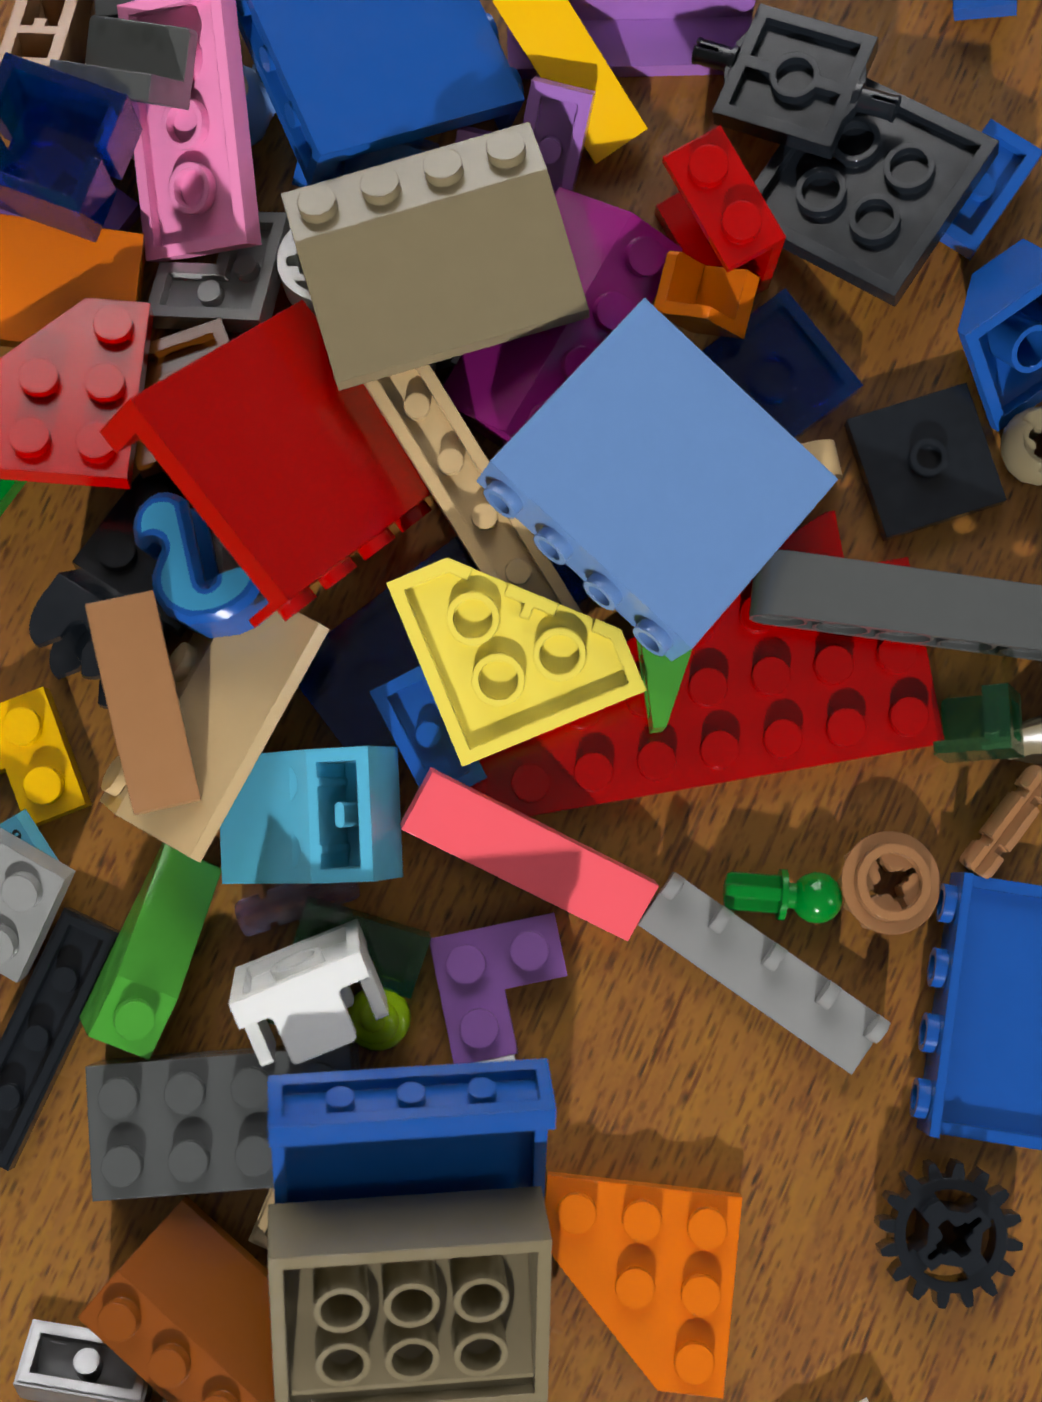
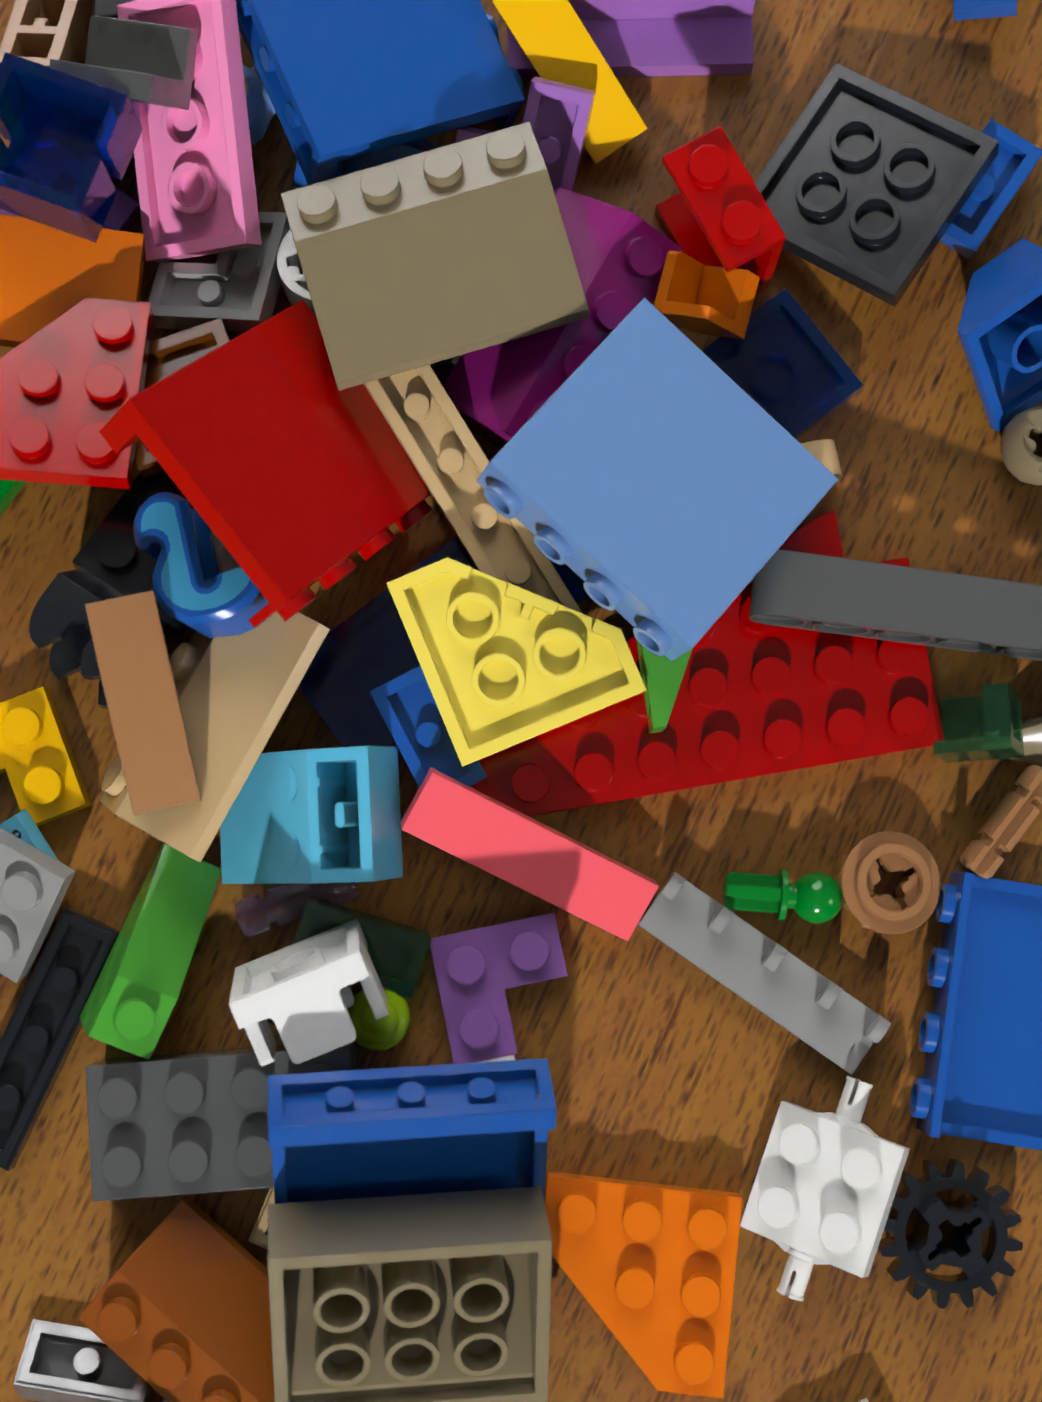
black plate [691,3,902,160] -> none
black plate [844,382,1007,541] -> none
none -> white plate [740,1076,910,1301]

